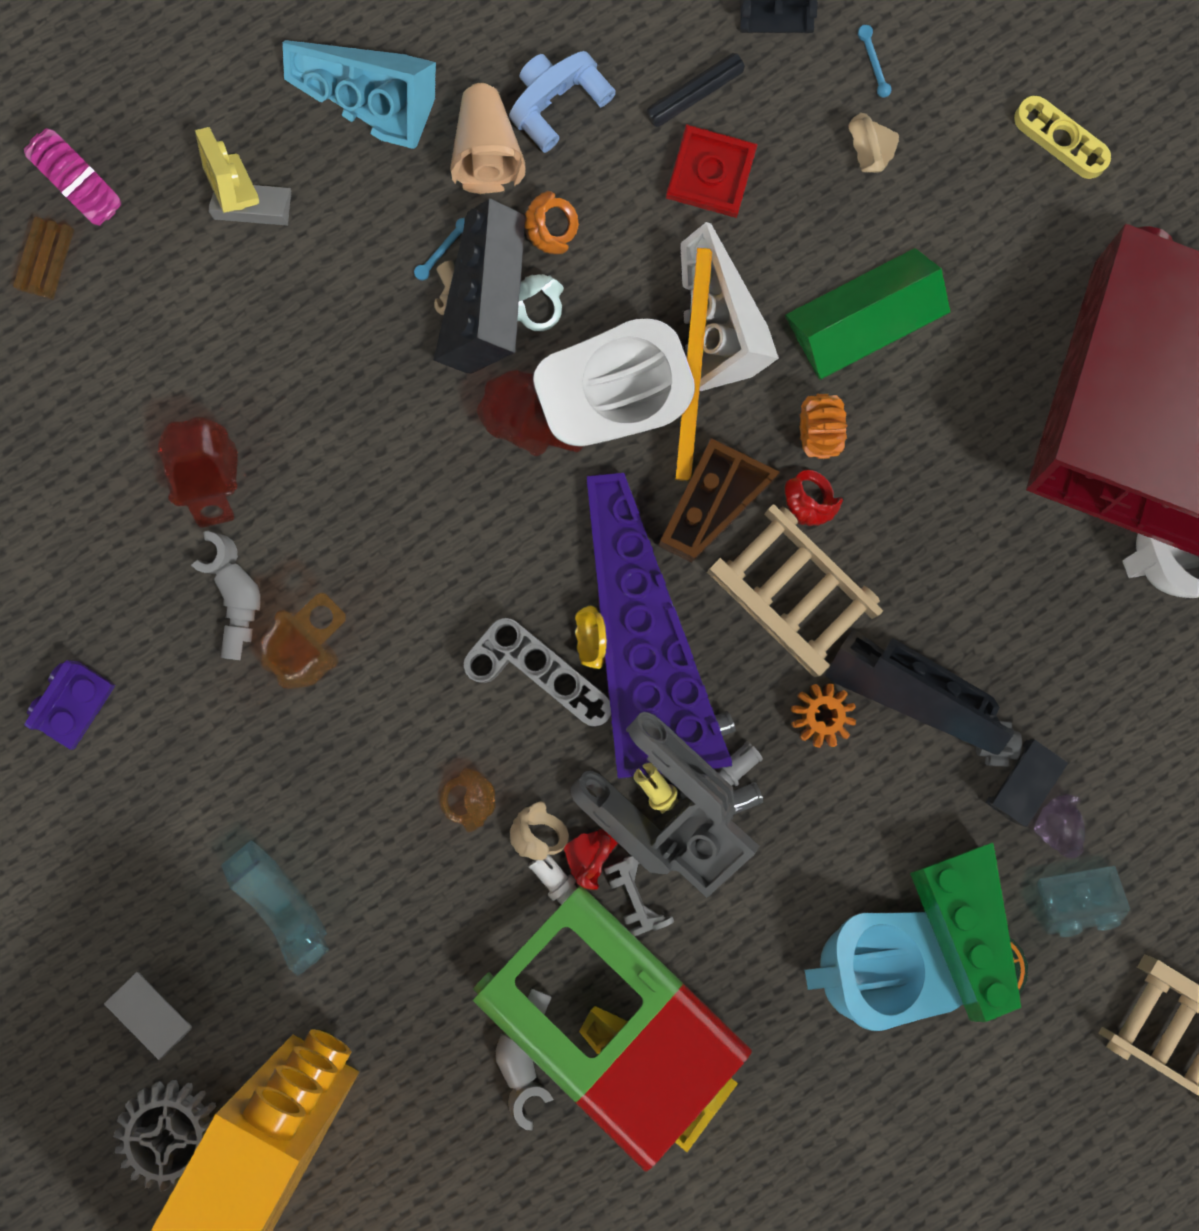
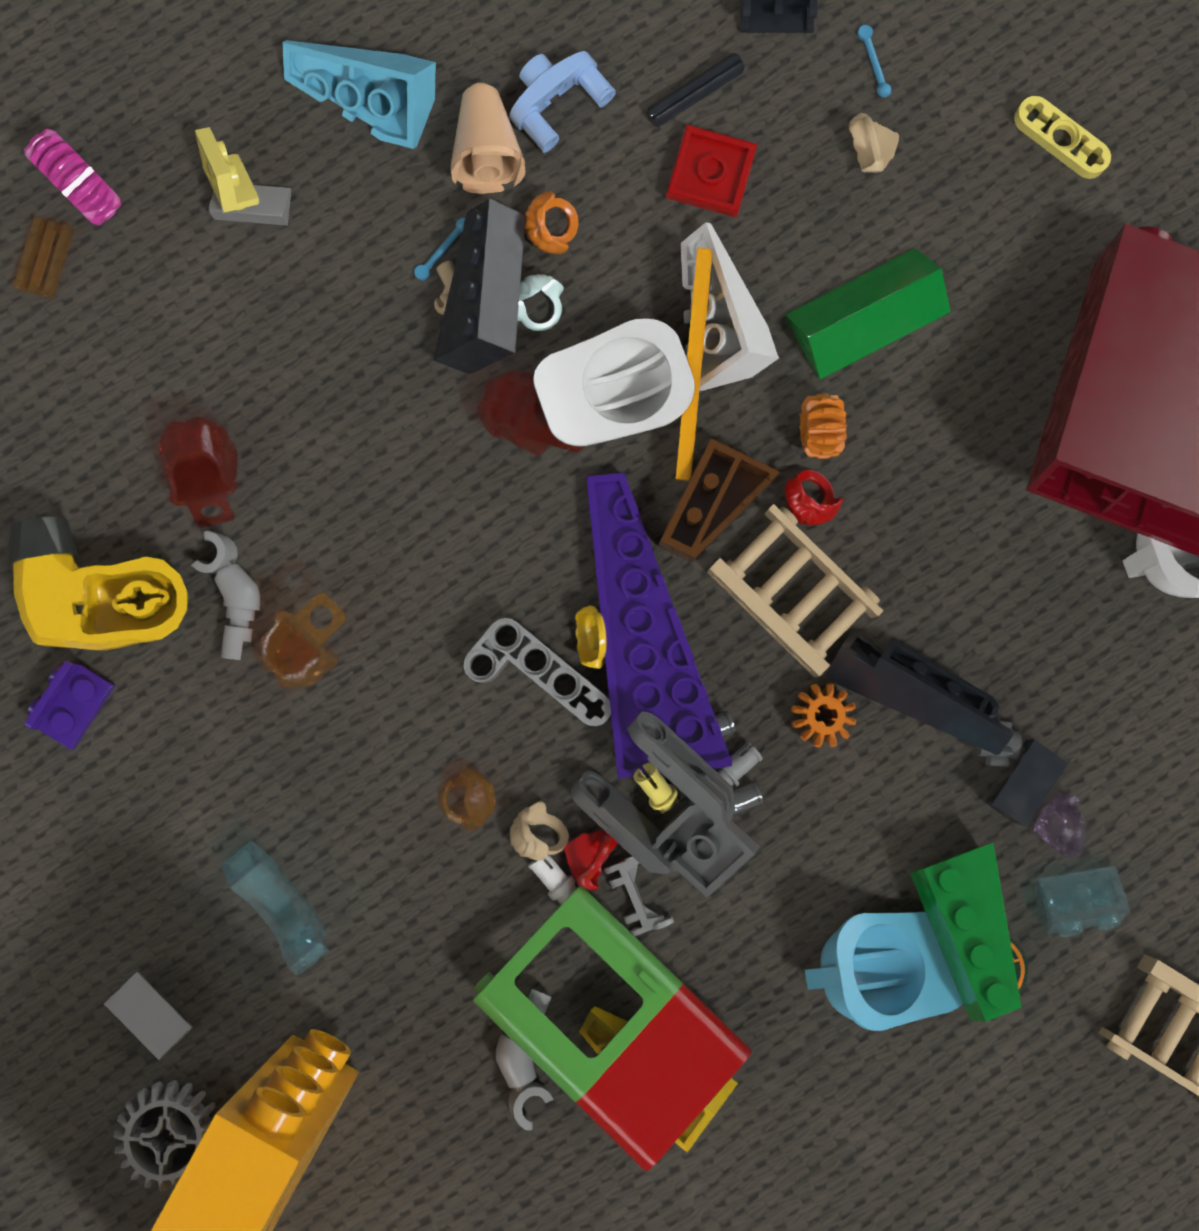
none -> yellow piece [10,517,189,651]

